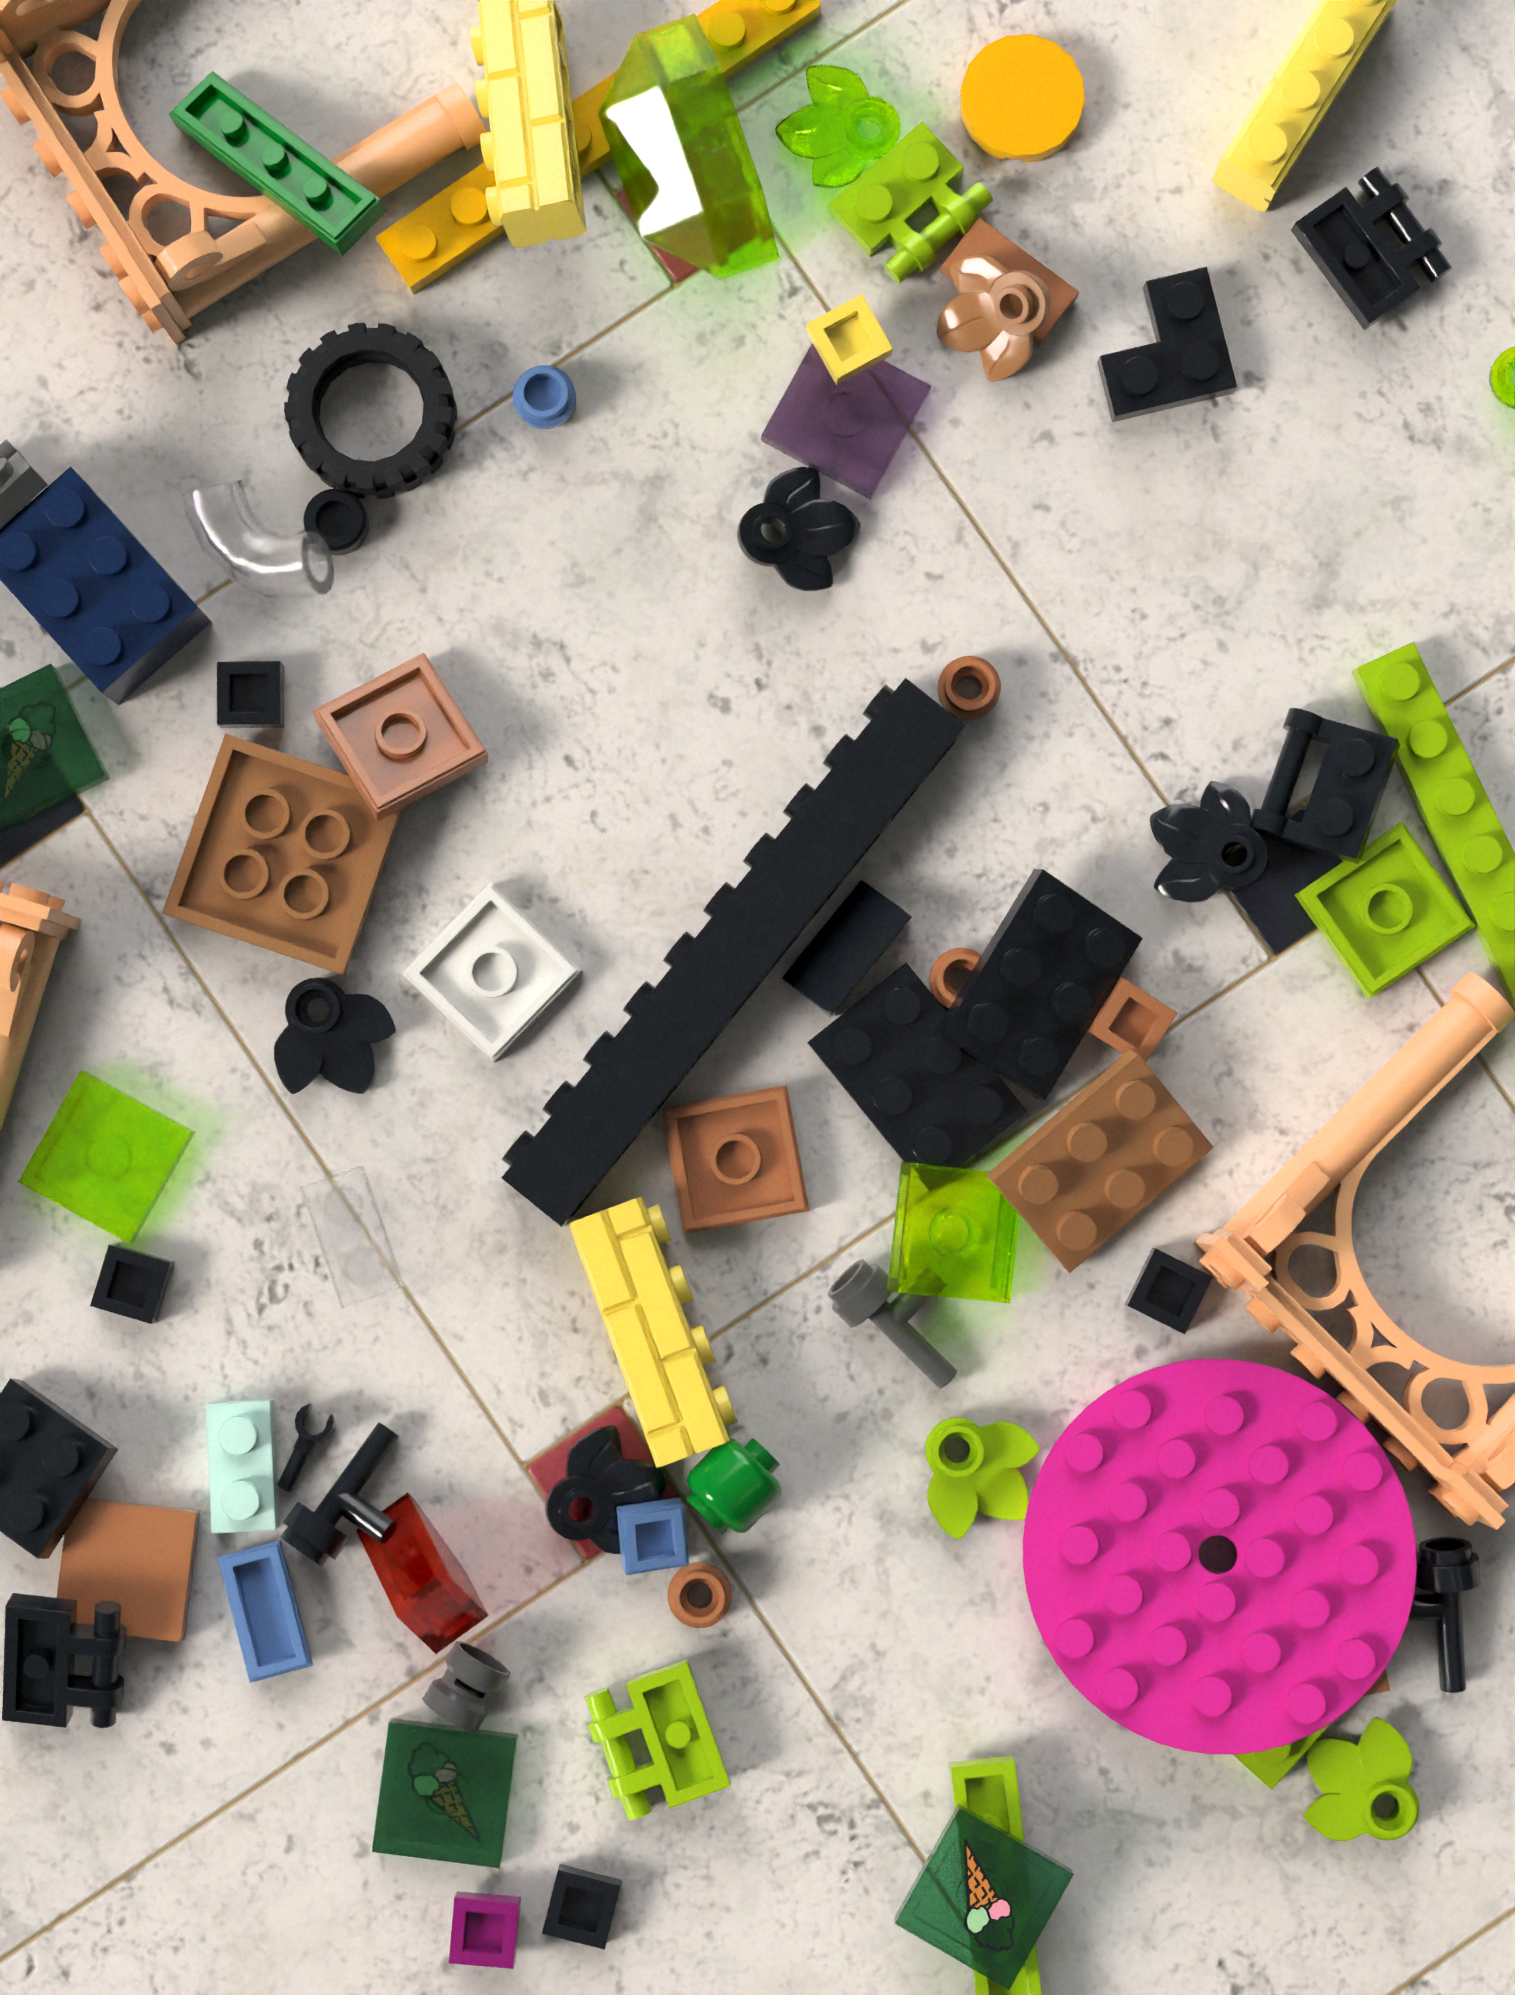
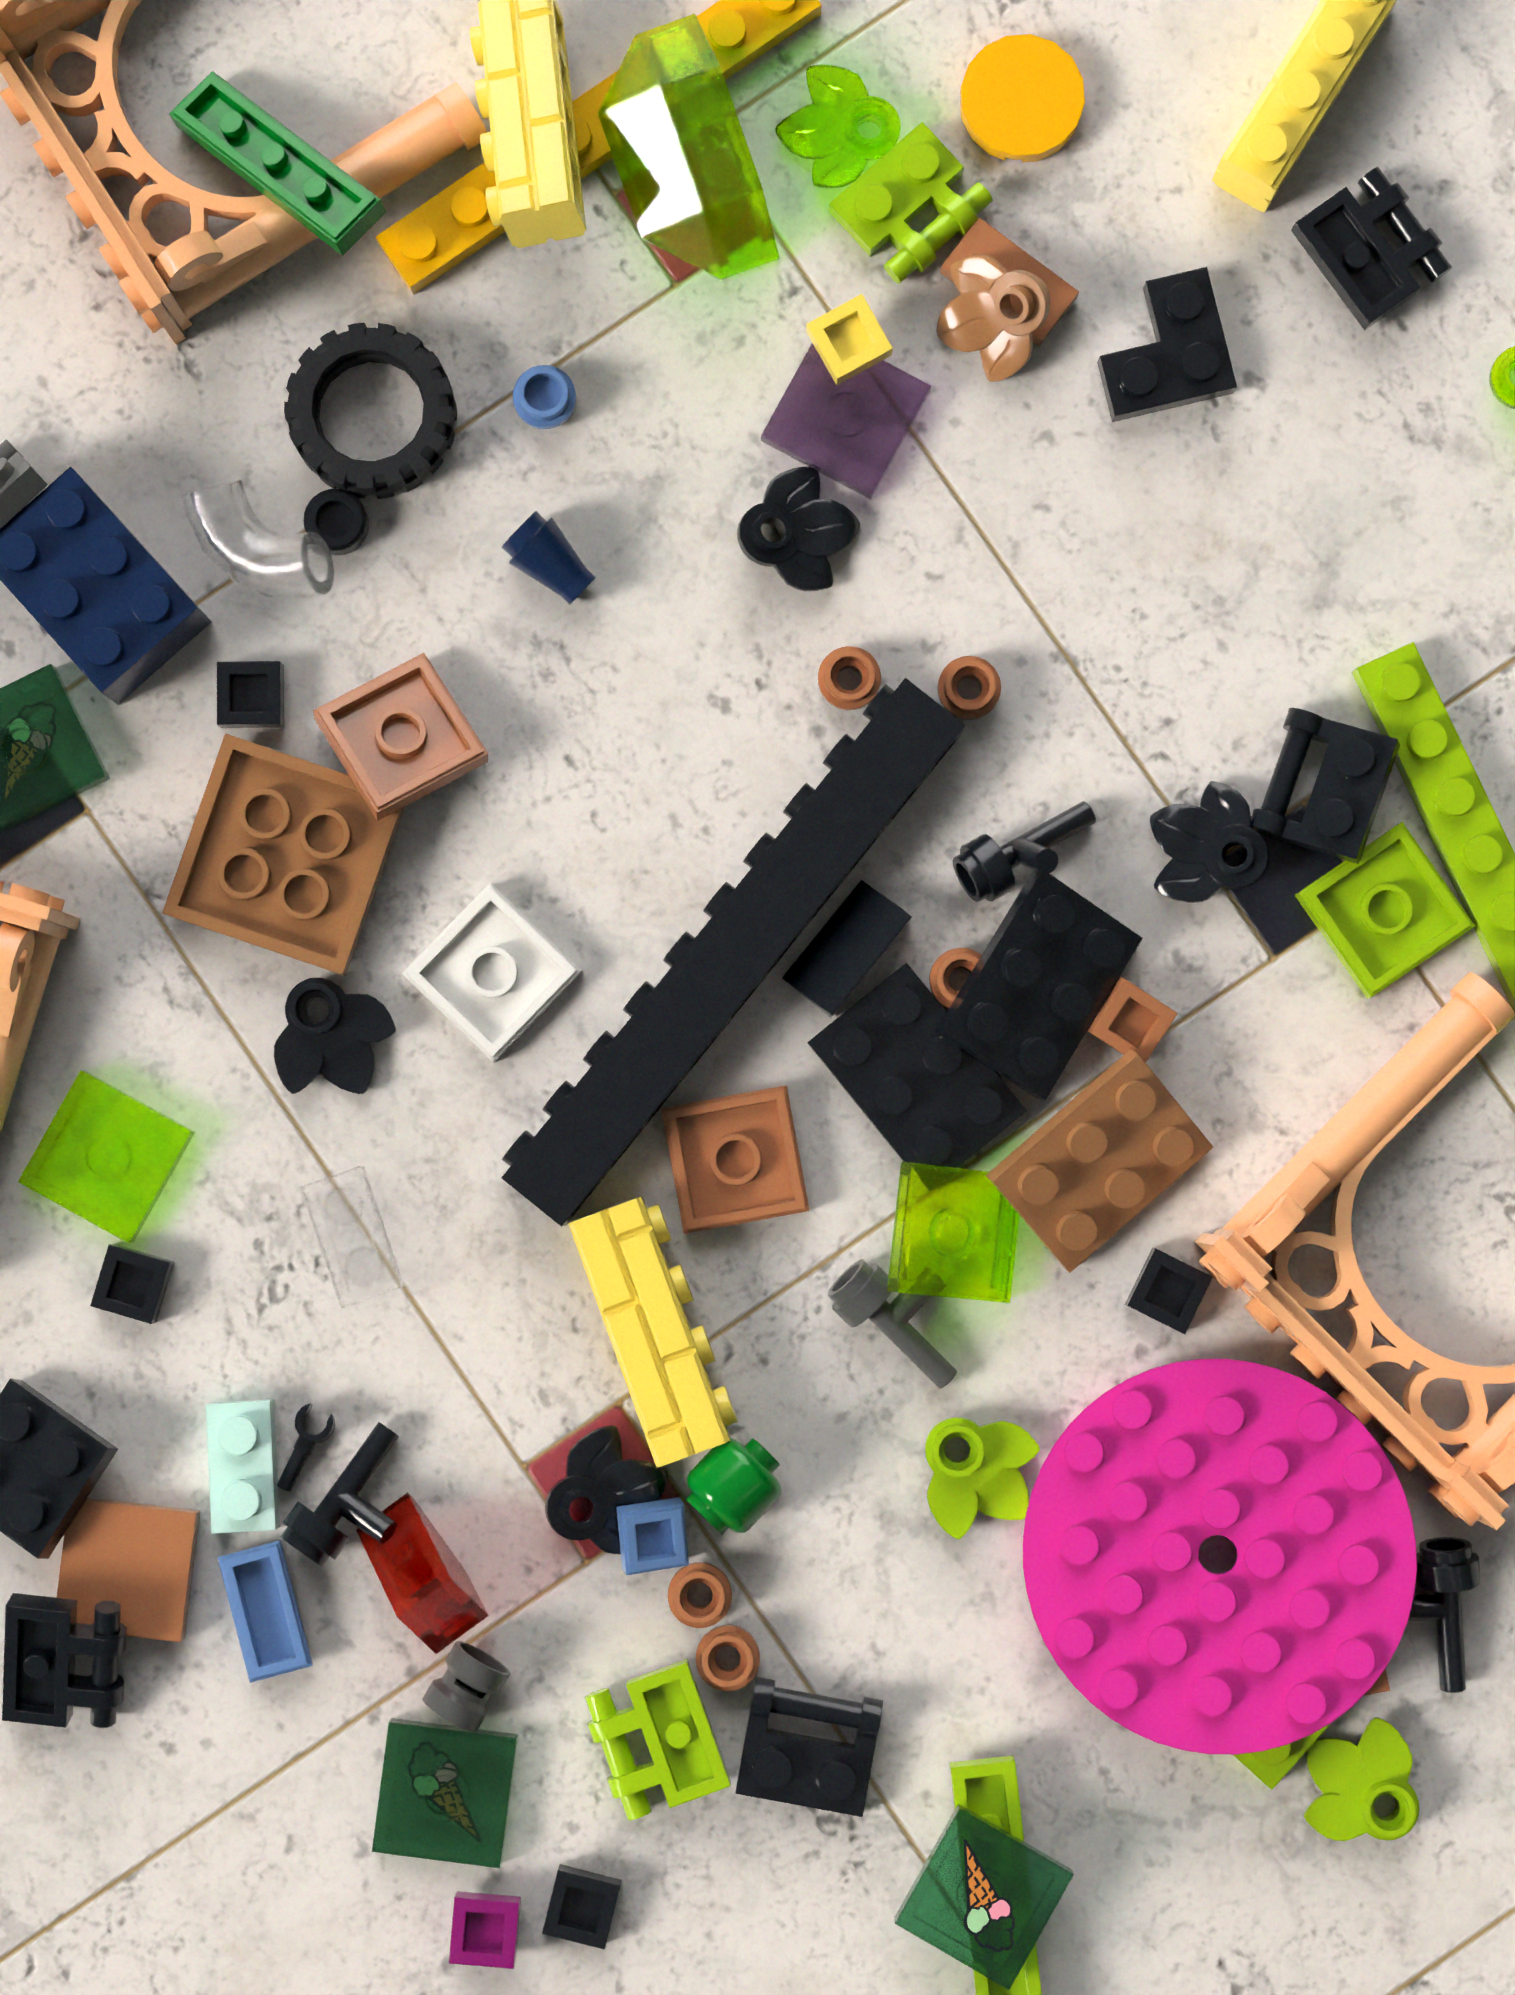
none -> dark blue cone [501,511,596,605]
none -> nougat plate [696,1625,760,1691]
none -> black plate [735,1677,883,1817]
none -> nougat plate [818,646,881,710]
none -> black piece [953,801,1096,902]

